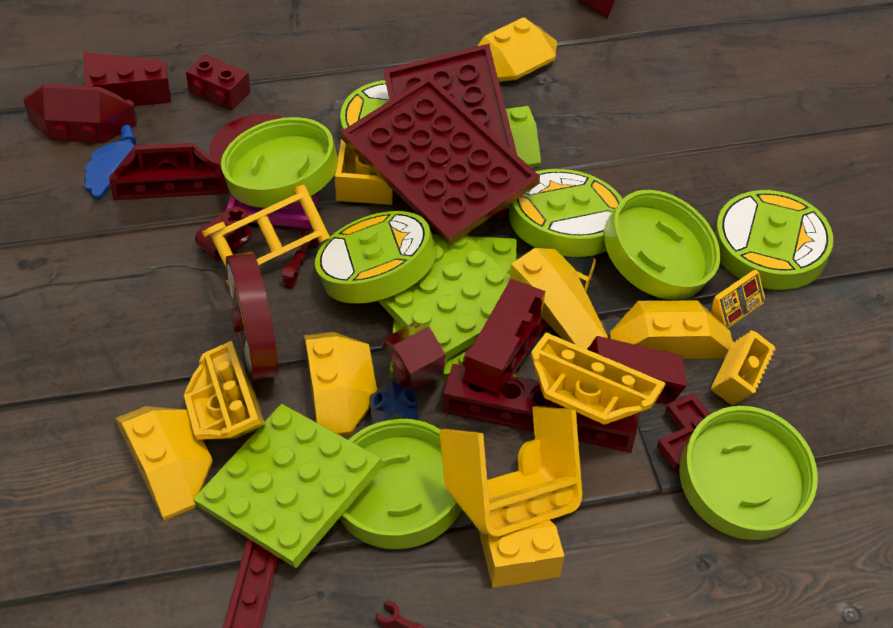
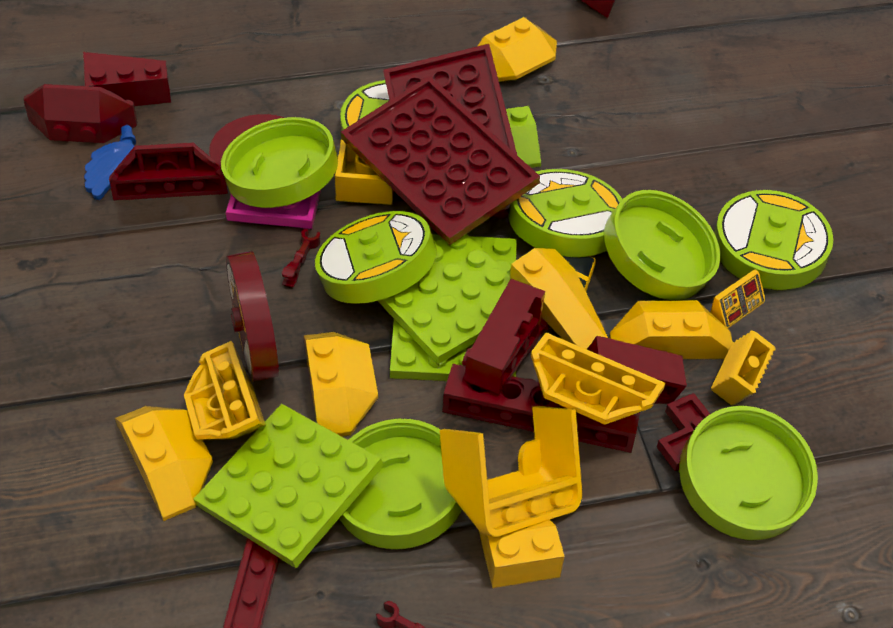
dark red brick [186,54,250,110] -> none
dark red piece [195,206,252,261] -> none
yellow piece [202,184,330,286] -> none
dark blue brick [369,381,419,424] -> none
dark red wedge [380,323,446,392] -> none

